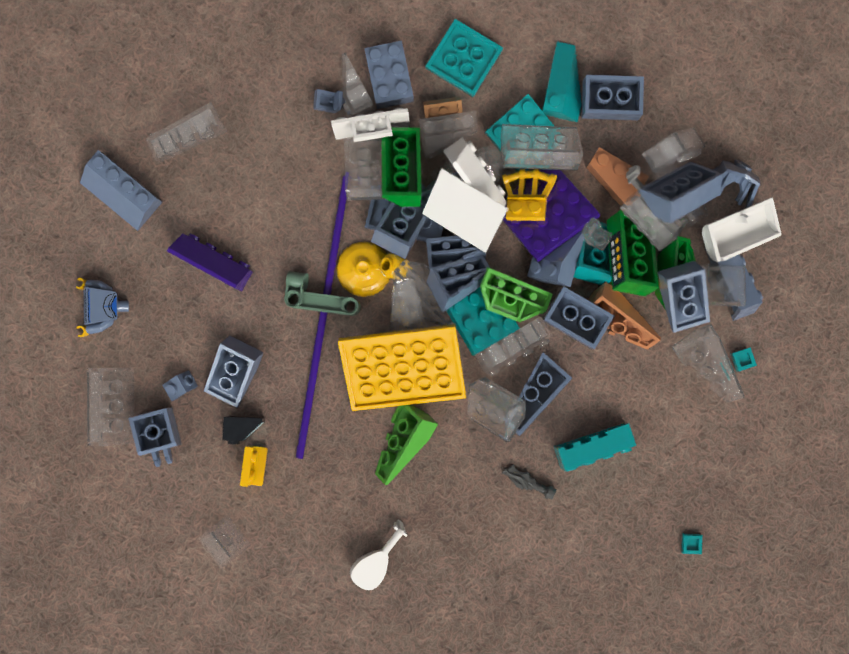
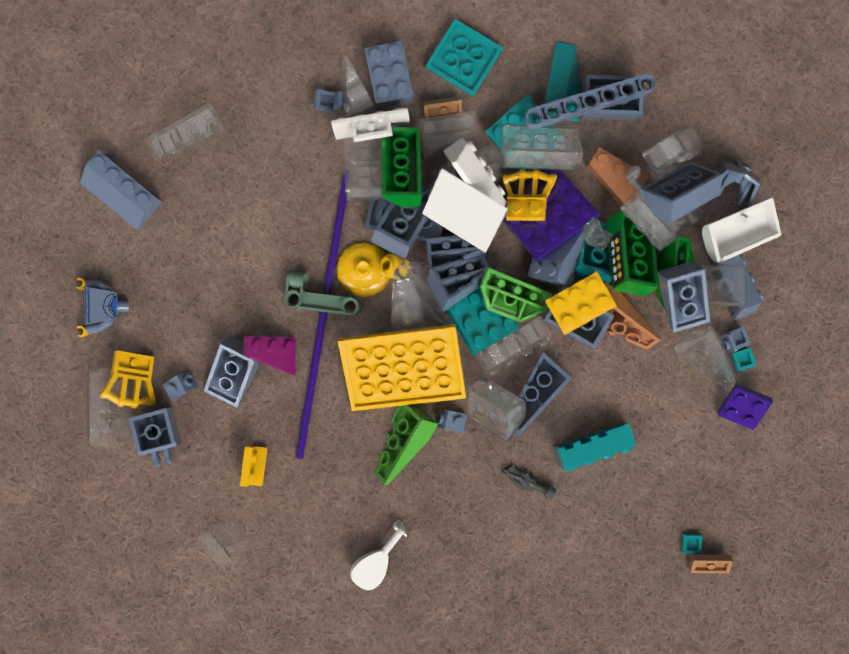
dark purple slope [167,233,253,292] -> none
black slope [222,416,265,444] -> none
none -> yellow plate [99,350,156,409]
none -> magenta wing [243,336,296,376]
none -> sand blue bracket [435,408,467,433]
none -> sand blue beam [524,74,656,130]
none -> yellow plate [545,272,616,335]
none -> medium nougat plate [689,554,733,573]
none -> dark purple plate [718,383,773,430]
none -> sand blue bracket [721,326,751,353]

